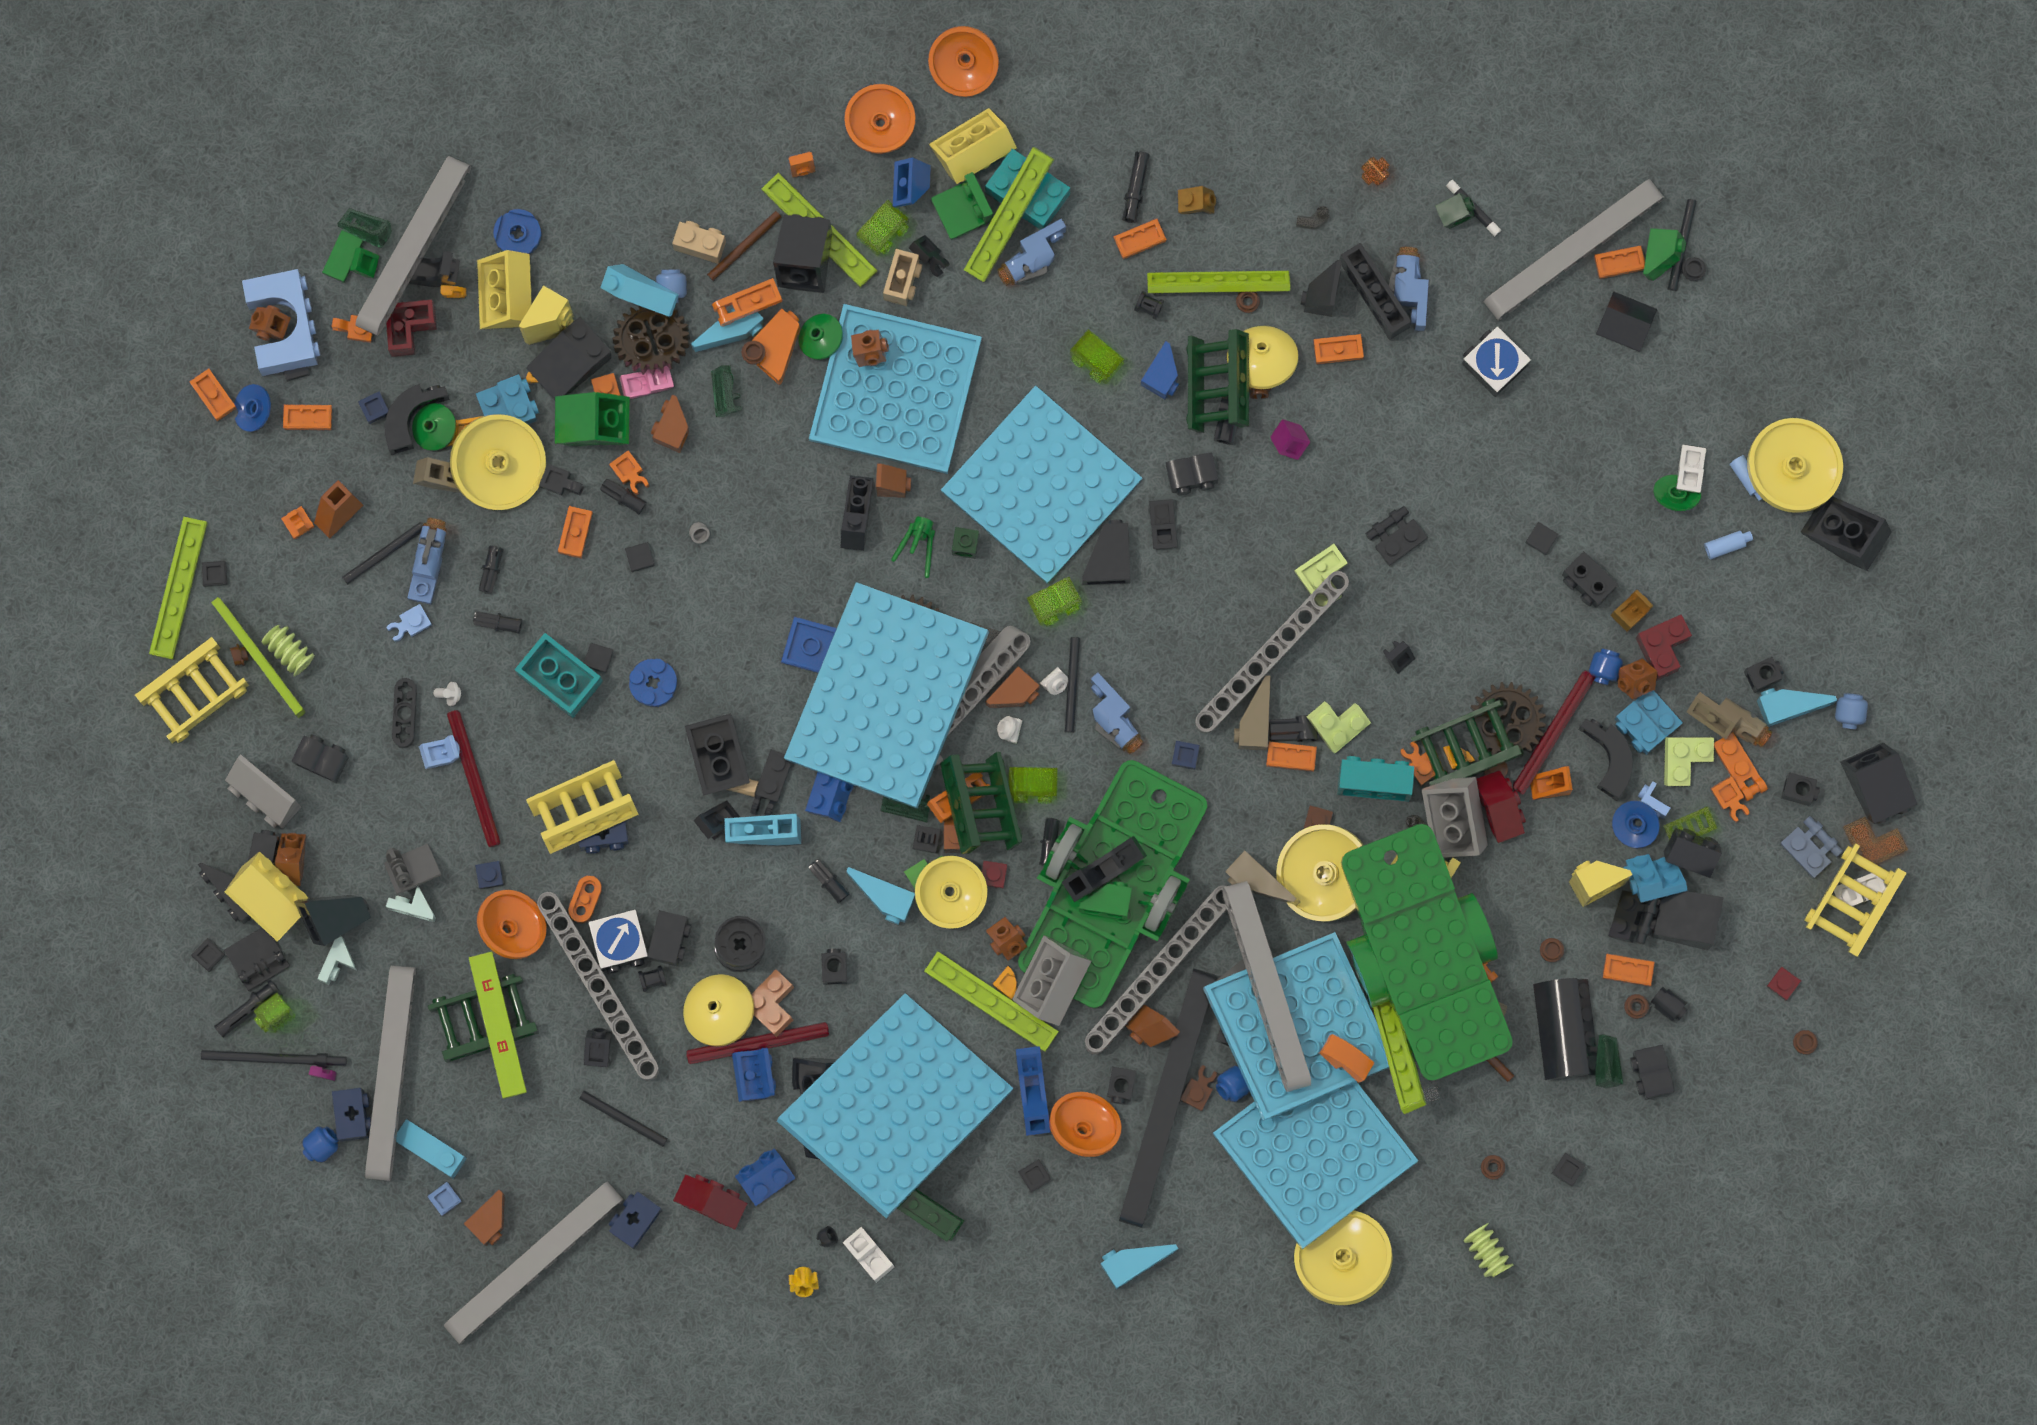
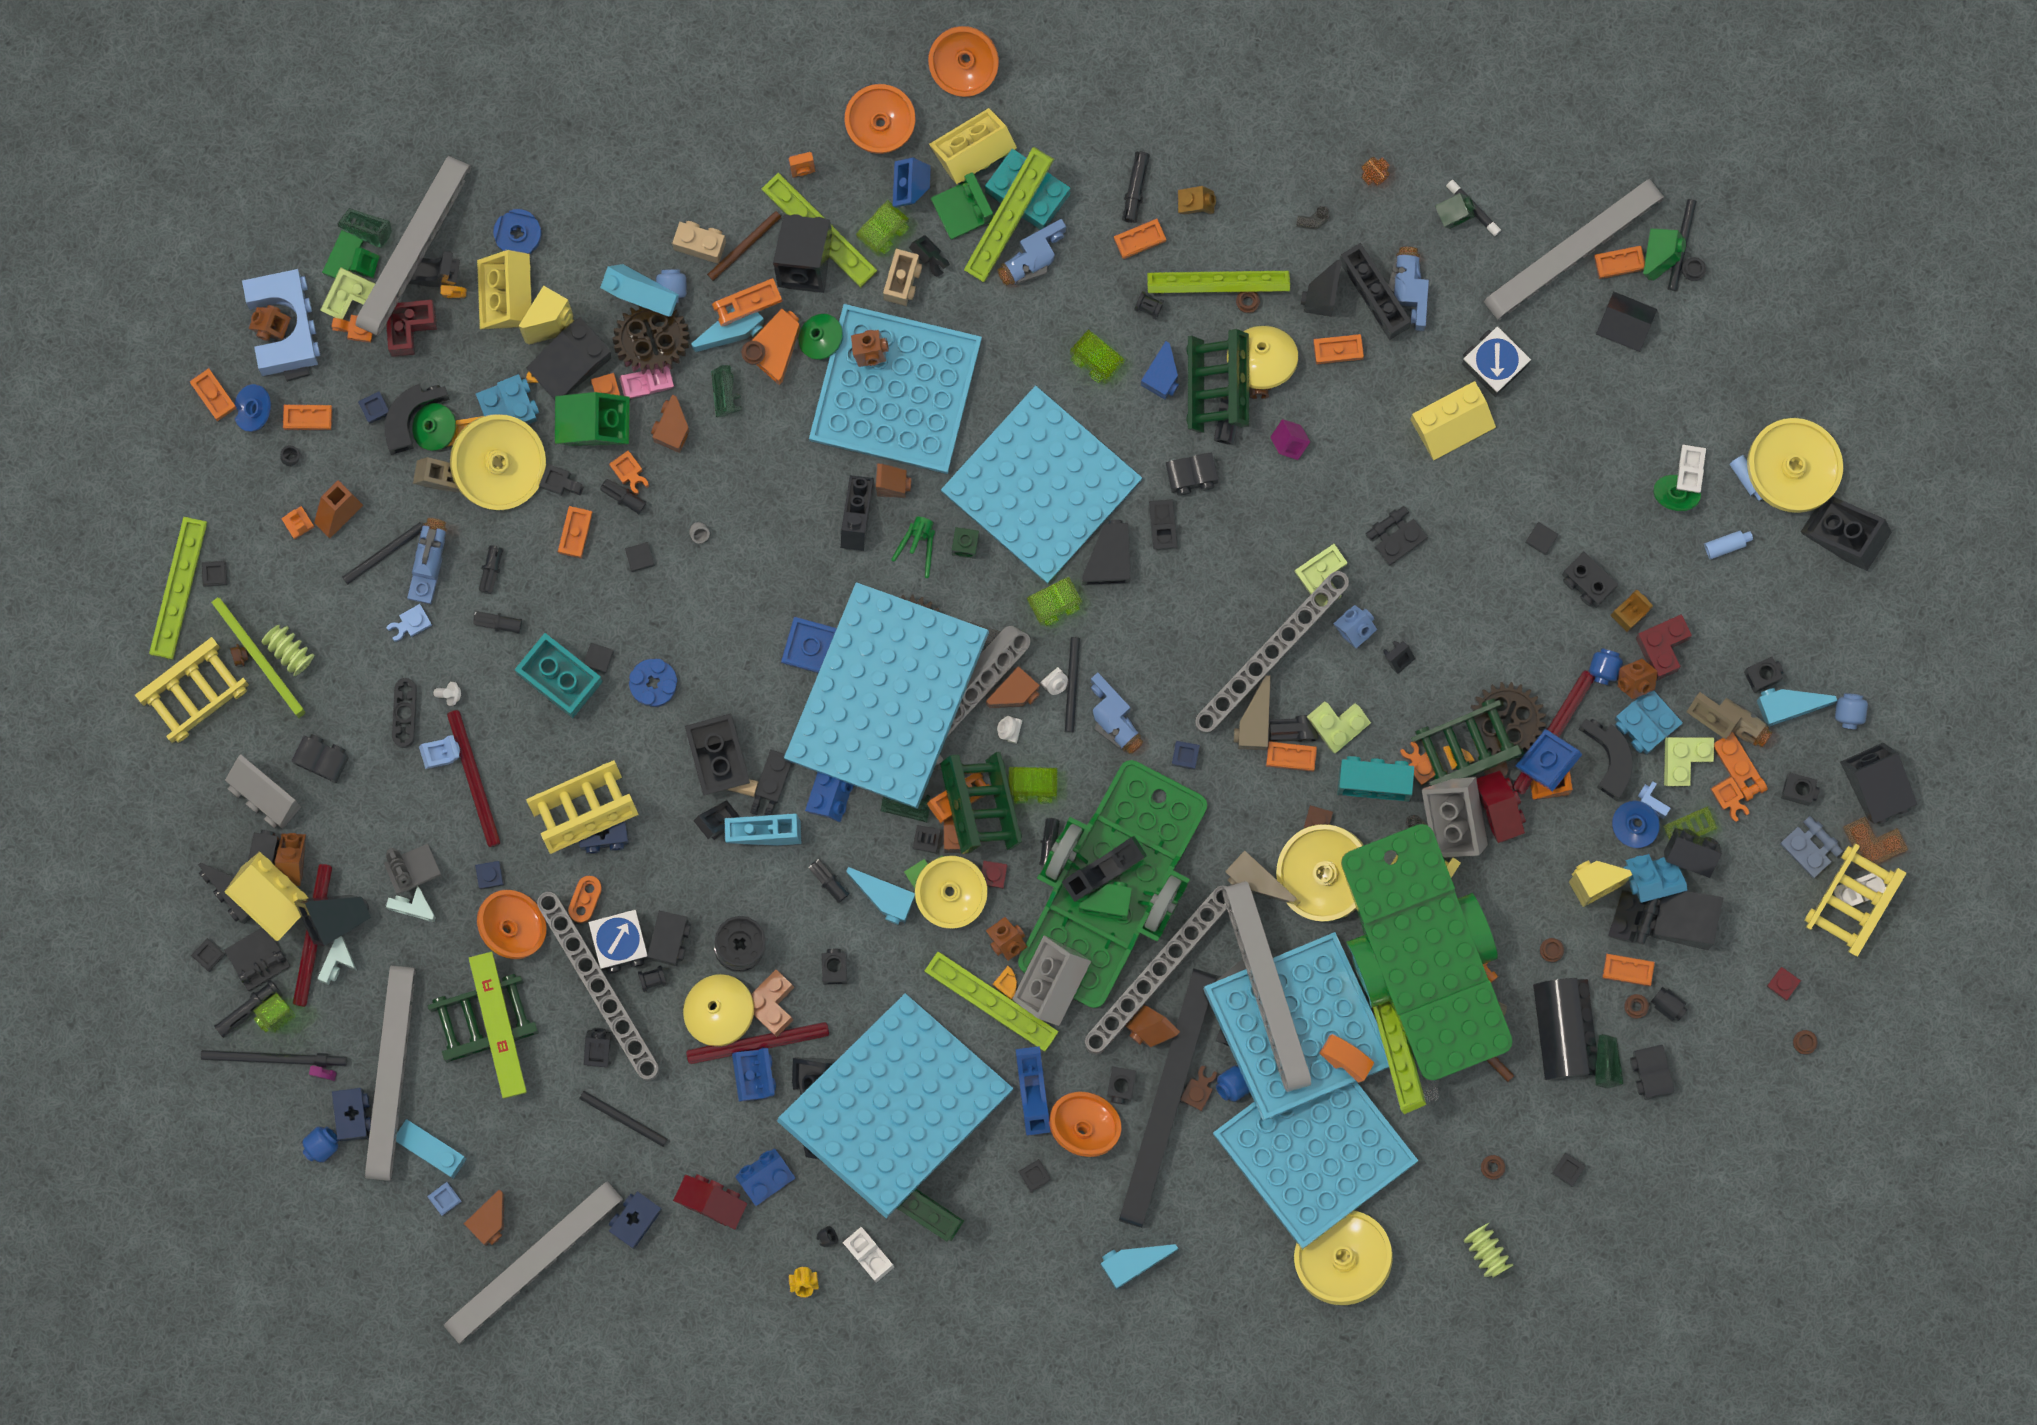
none -> black hinge [280,445,300,466]
none -> dark red axle [293,864,332,1007]
none -> yellowish green plate [320,267,376,319]
none -> medium blue brick [1333,605,1377,648]
none -> light yellow slope [1411,381,1496,461]
none -> blue tile [1516,729,1582,792]

